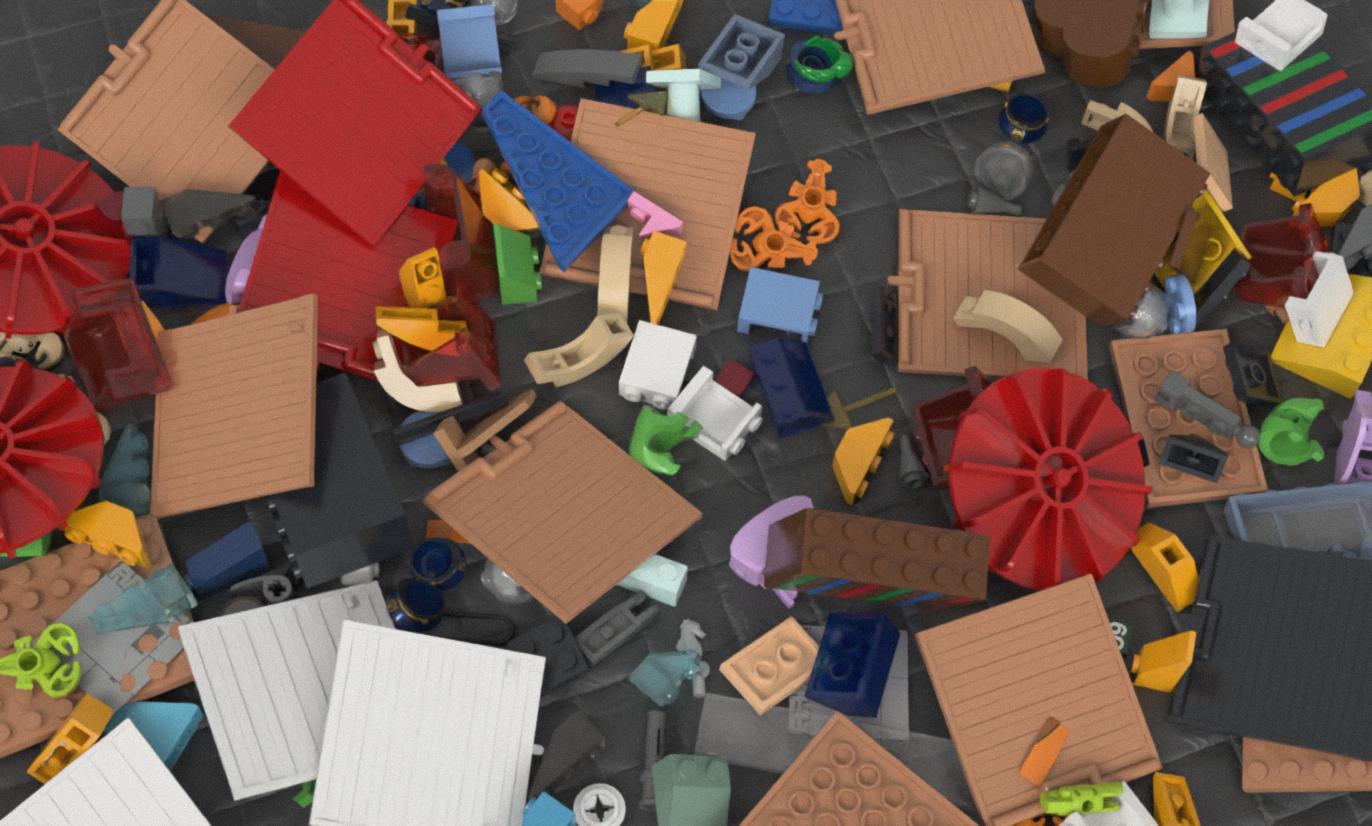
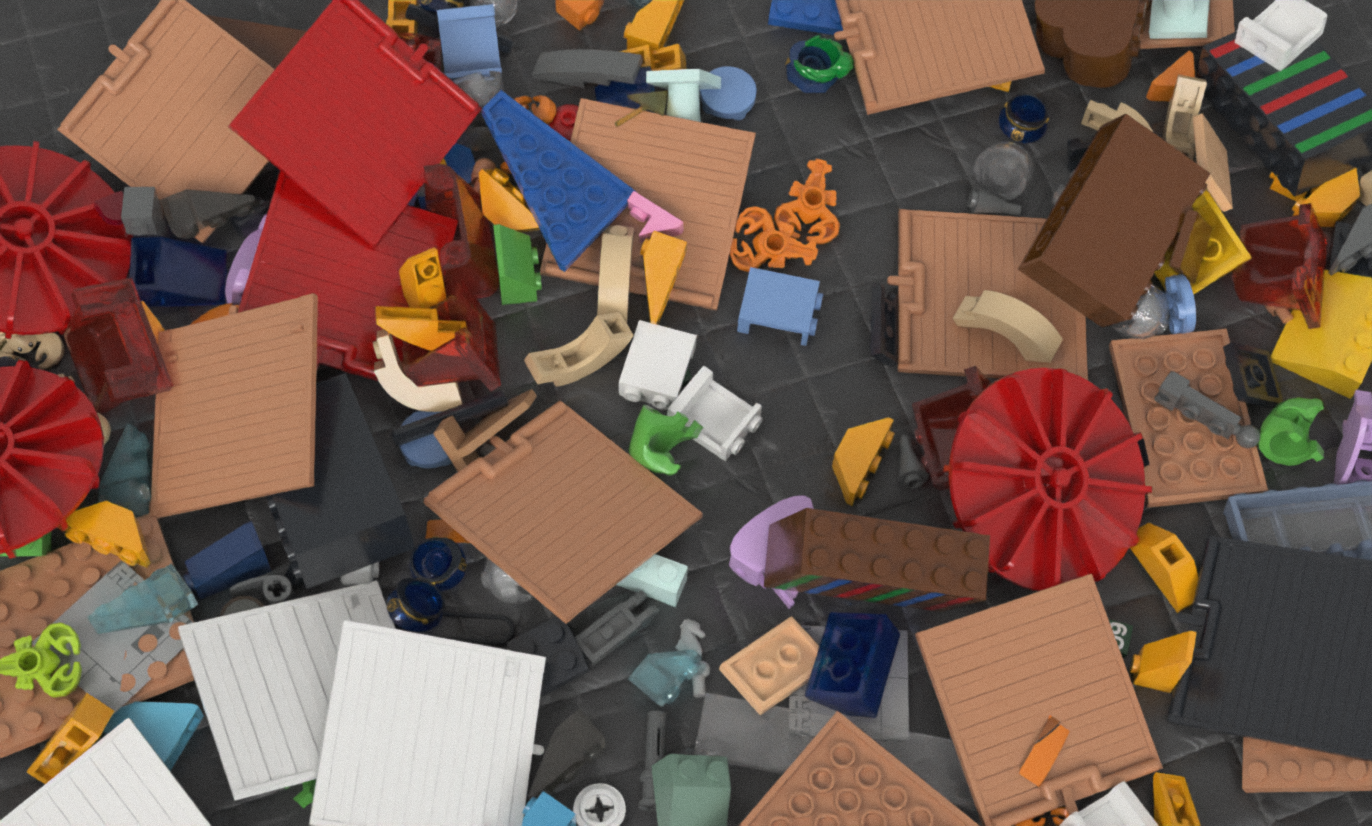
sand blue slope [698,14,785,89] -> none
dark red tile [714,359,755,398] -> none
clear blue slope [749,338,835,439] -> none
clear yellow piece [802,388,896,429] -> none
lime hinge [1040,781,1123,816] -> none
black slope [1159,435,1228,484] -> none
black hinge [1194,247,1251,324] -> none
white panel [1285,251,1354,348] -> none

